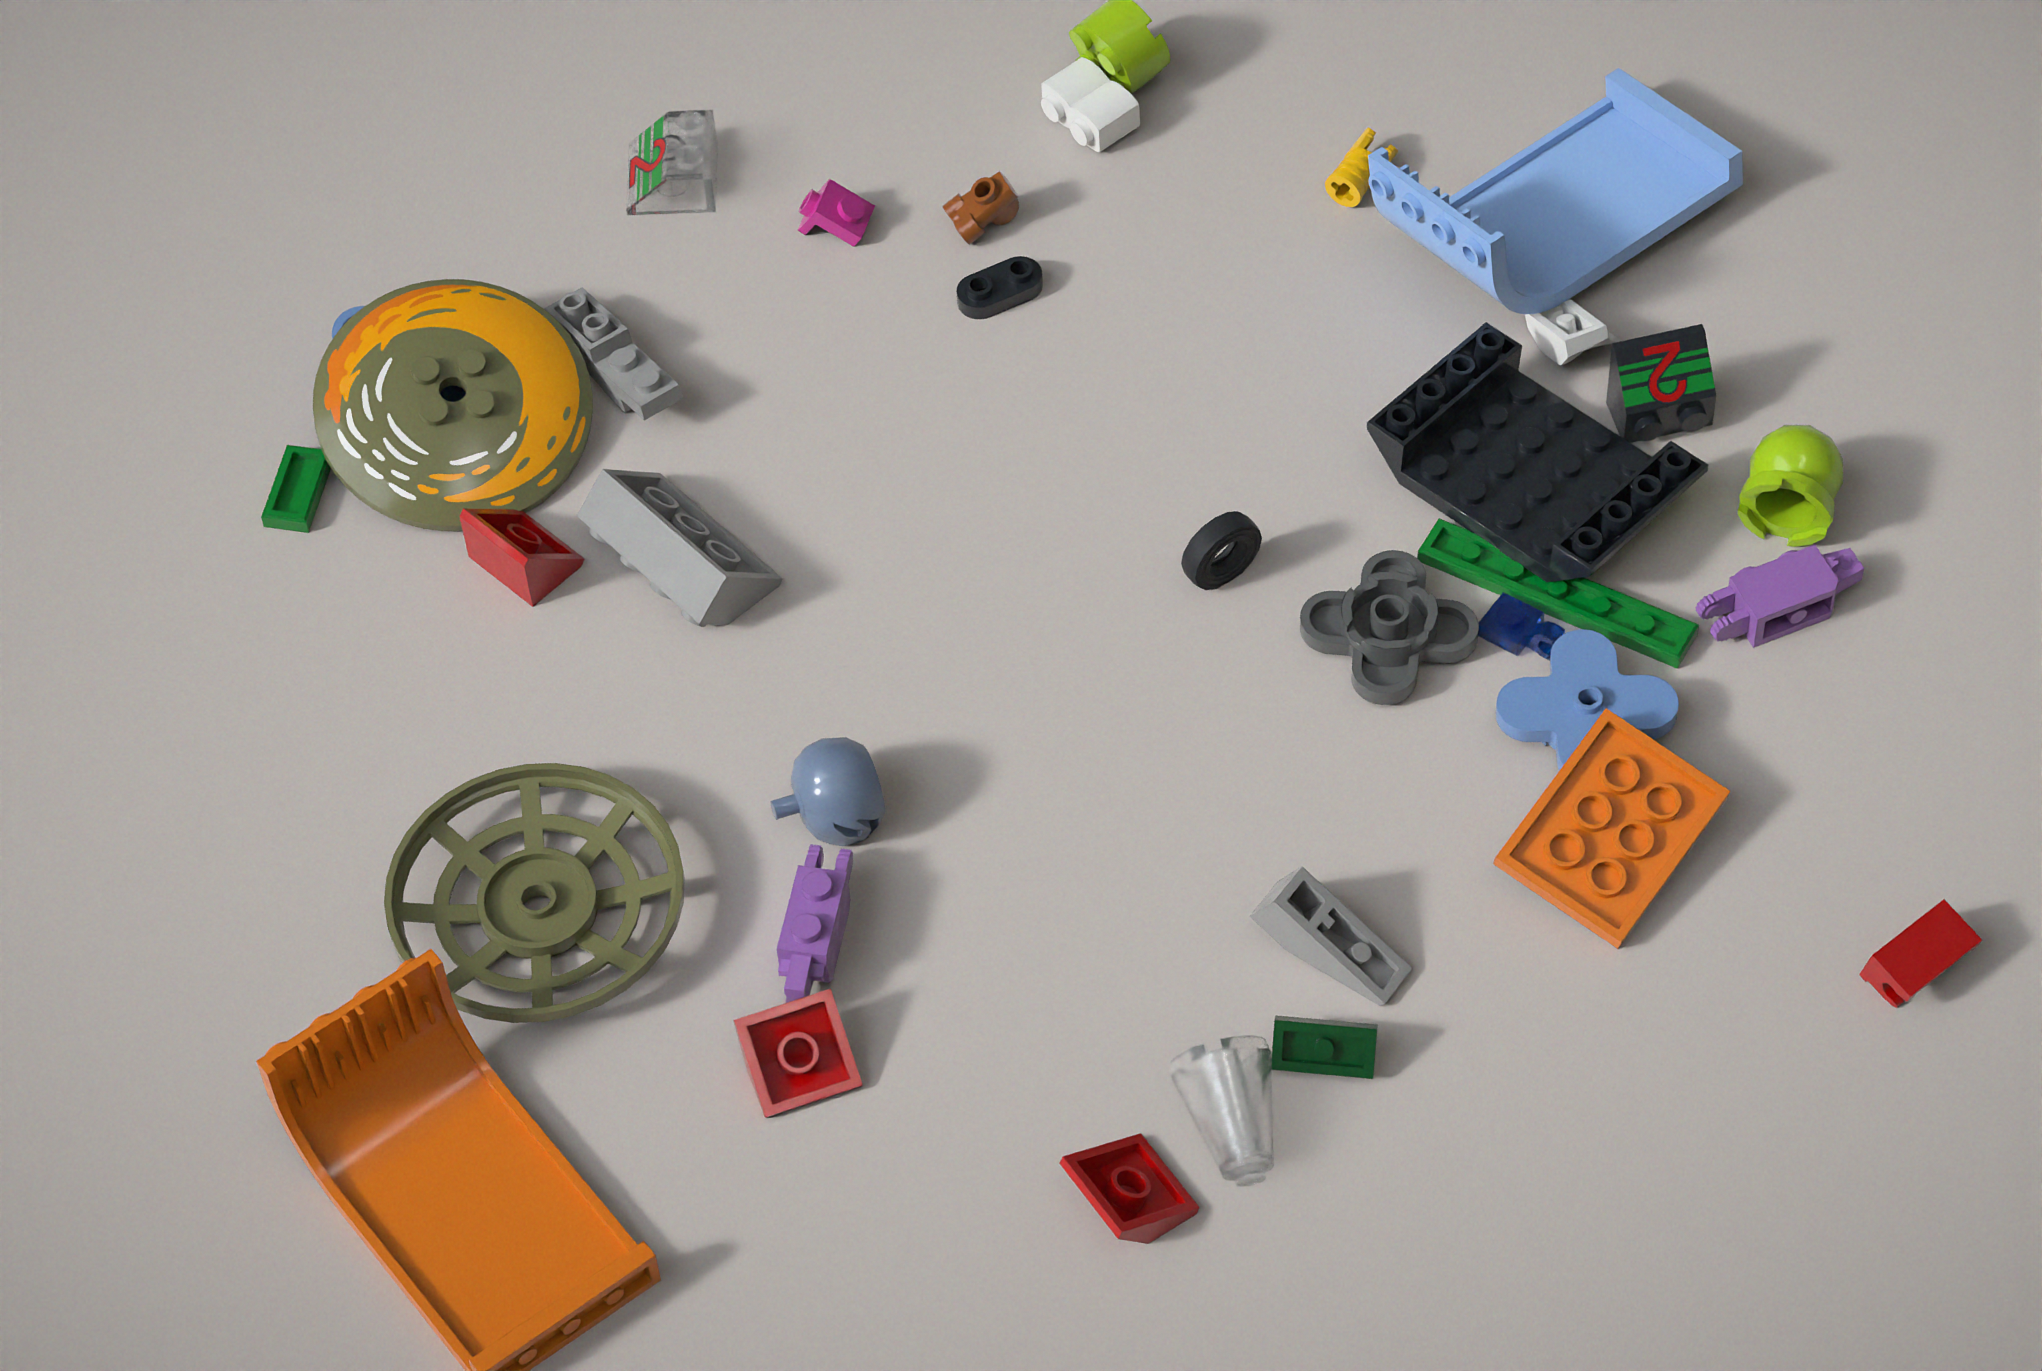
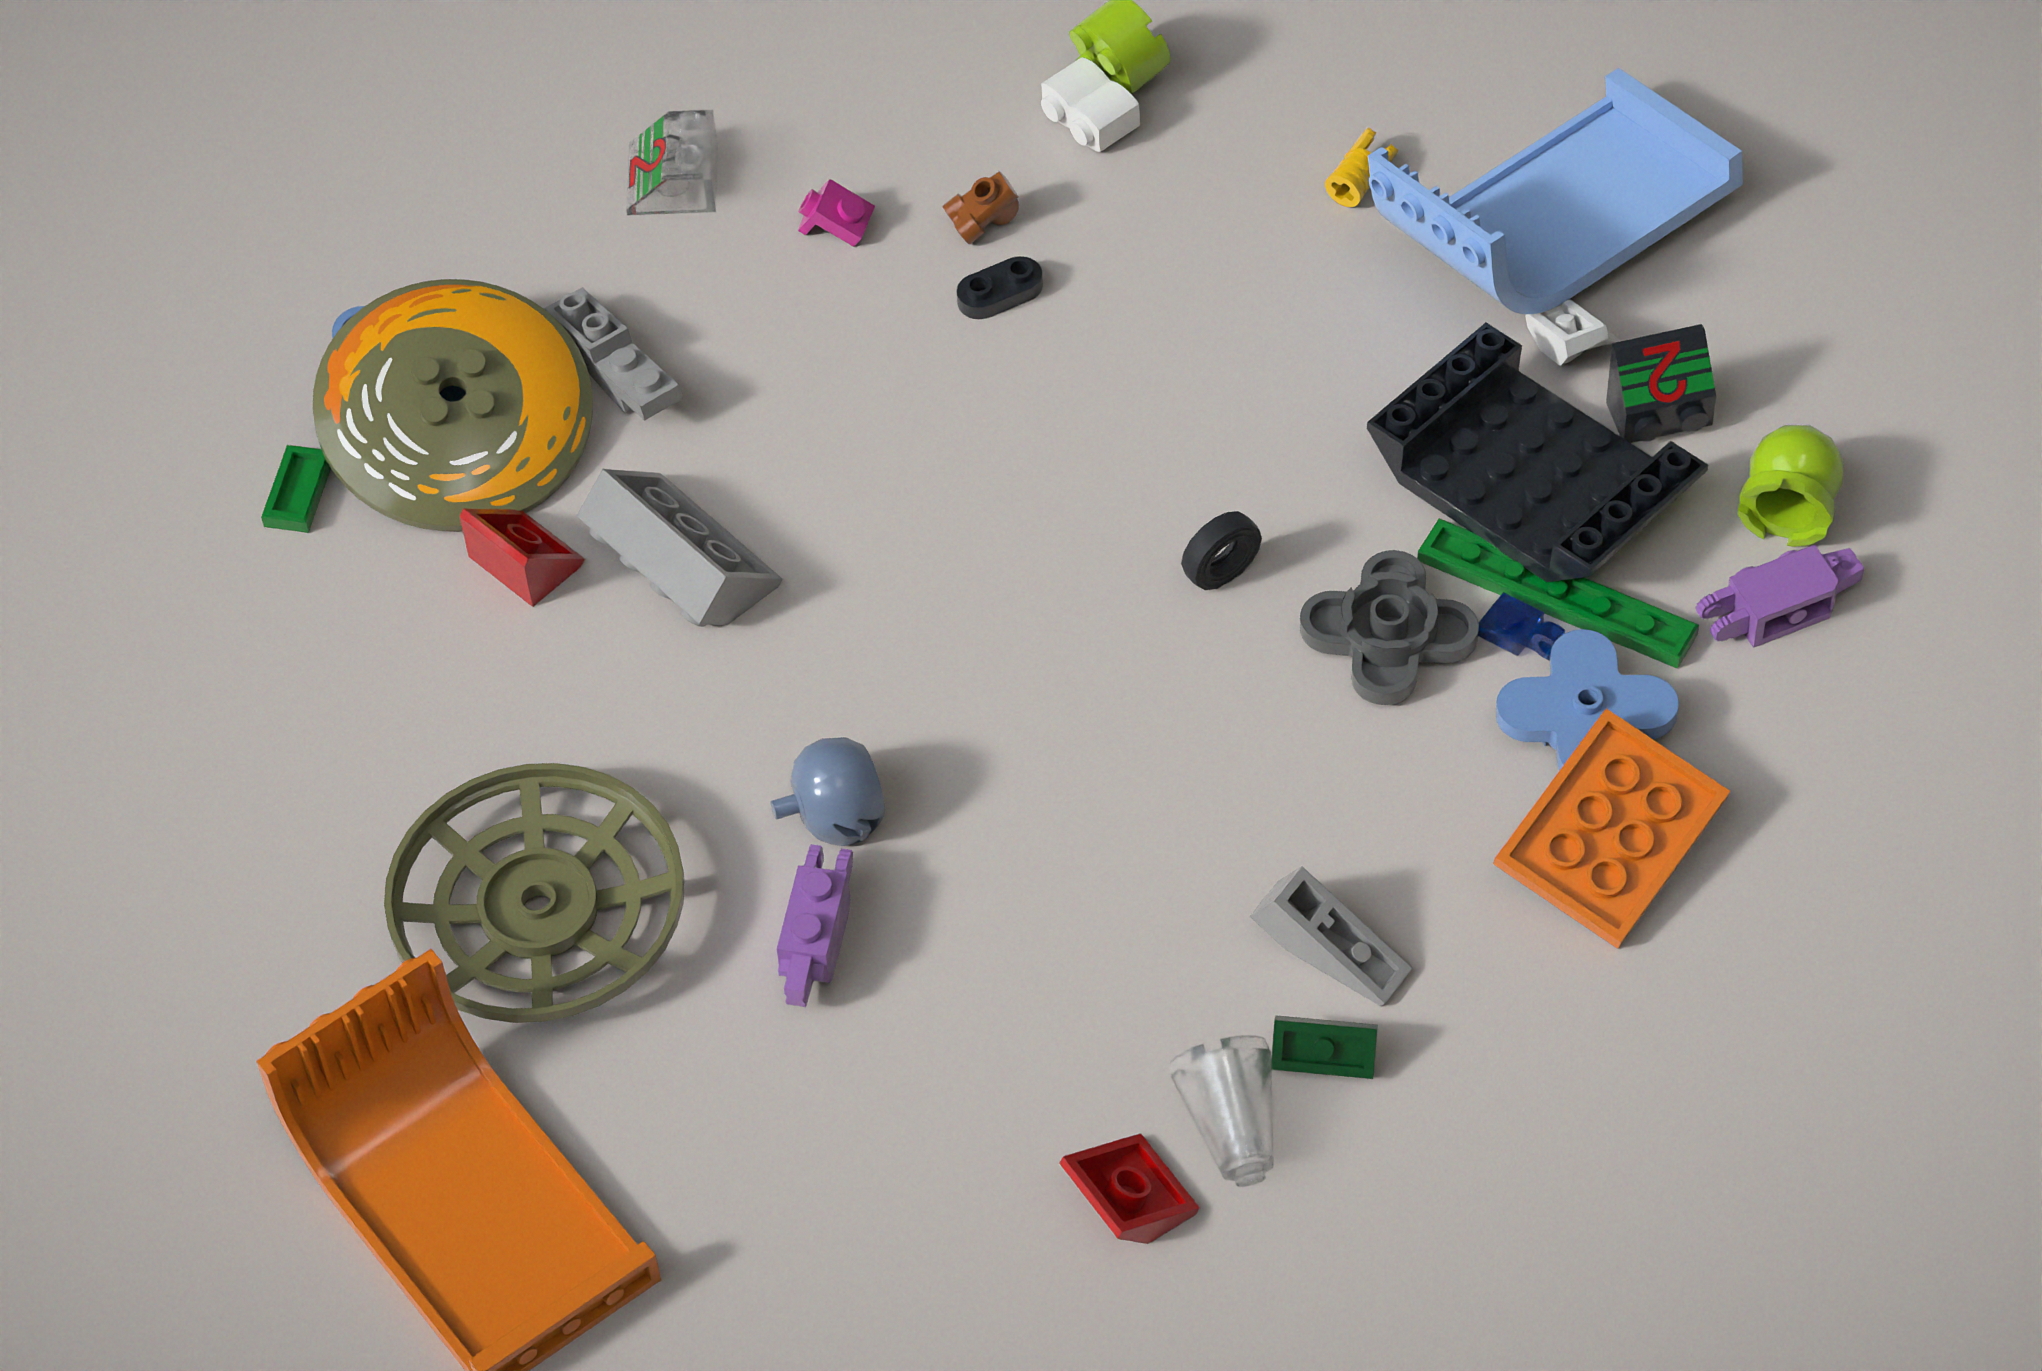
red slope [733,988,863,1118] -> none
red hinge [1859,899,1982,1007] -> none

